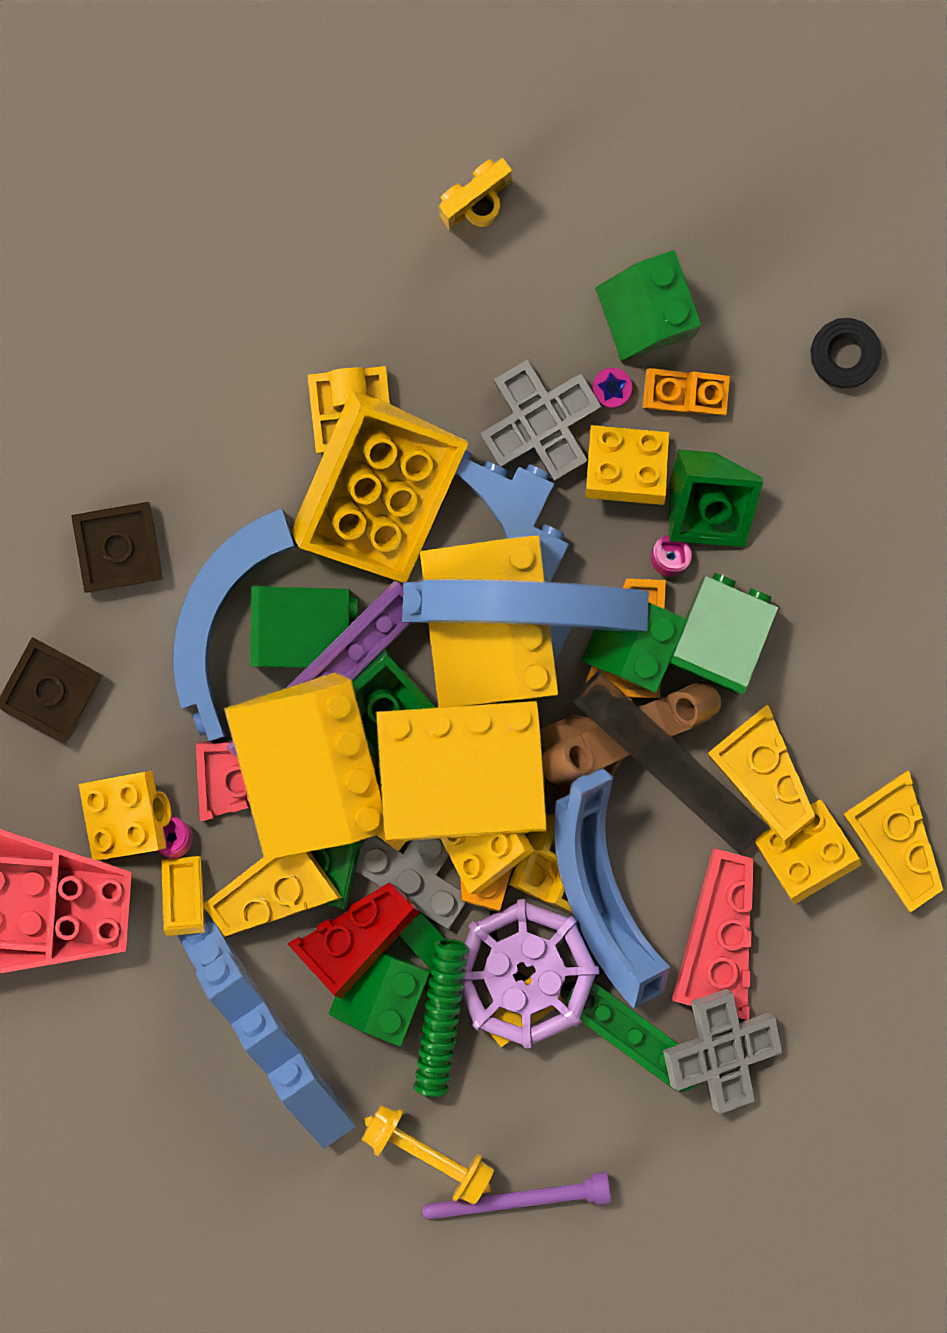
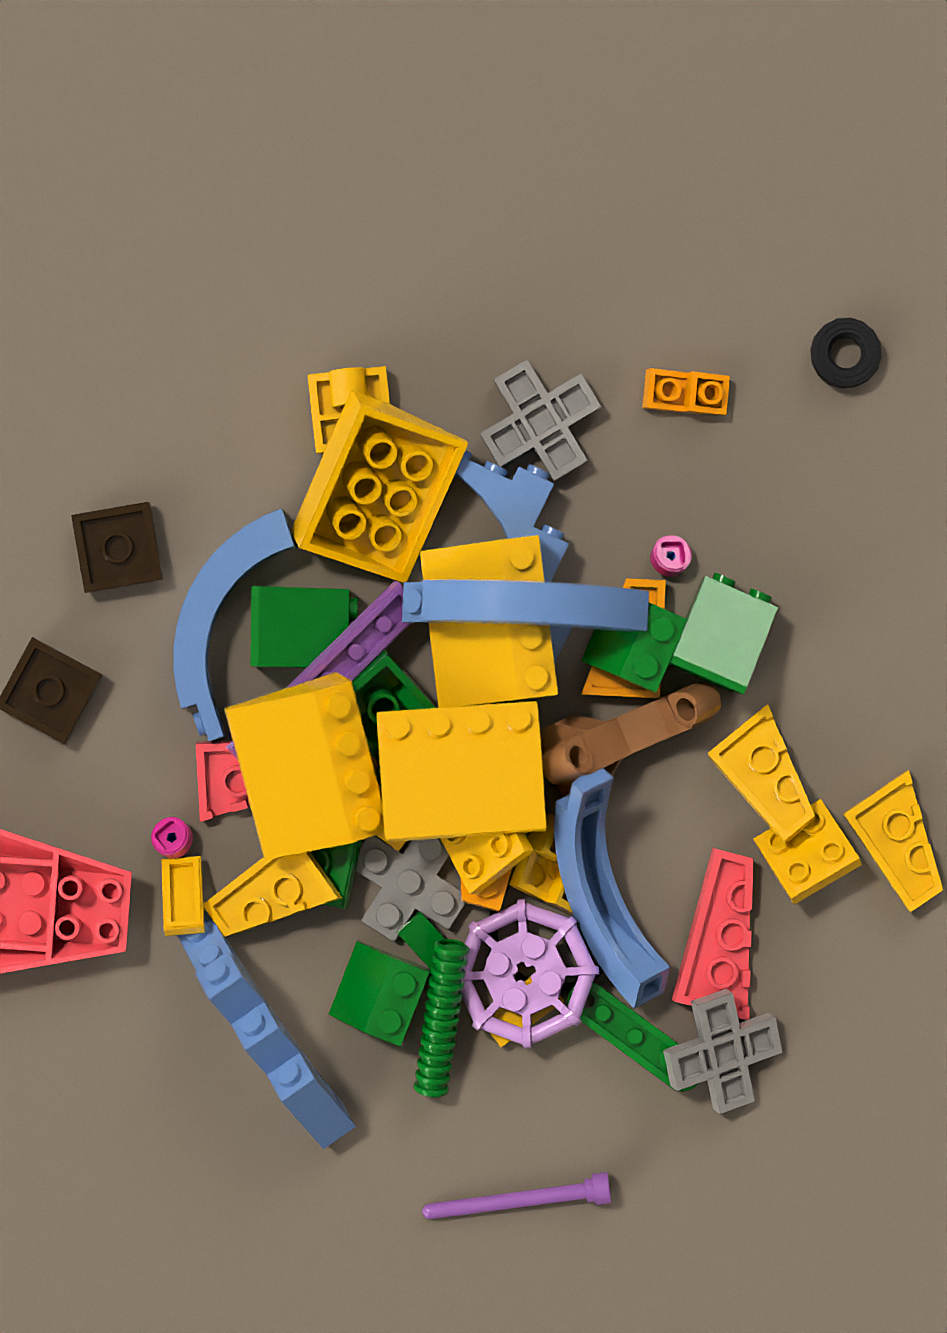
yellow plate [78,770,171,861] -> none
red wing [287,882,420,999] -> none
yellow piece [361,1105,494,1205] -> none
yellow plate [439,158,512,230] -> none
clear smoke plate [571,670,768,855] -> none
yellow plate [585,425,669,505] -> none
dark pink tile [592,368,632,408] -> none
green slope [595,250,701,362] -> none
green slope [668,449,763,547] -> none

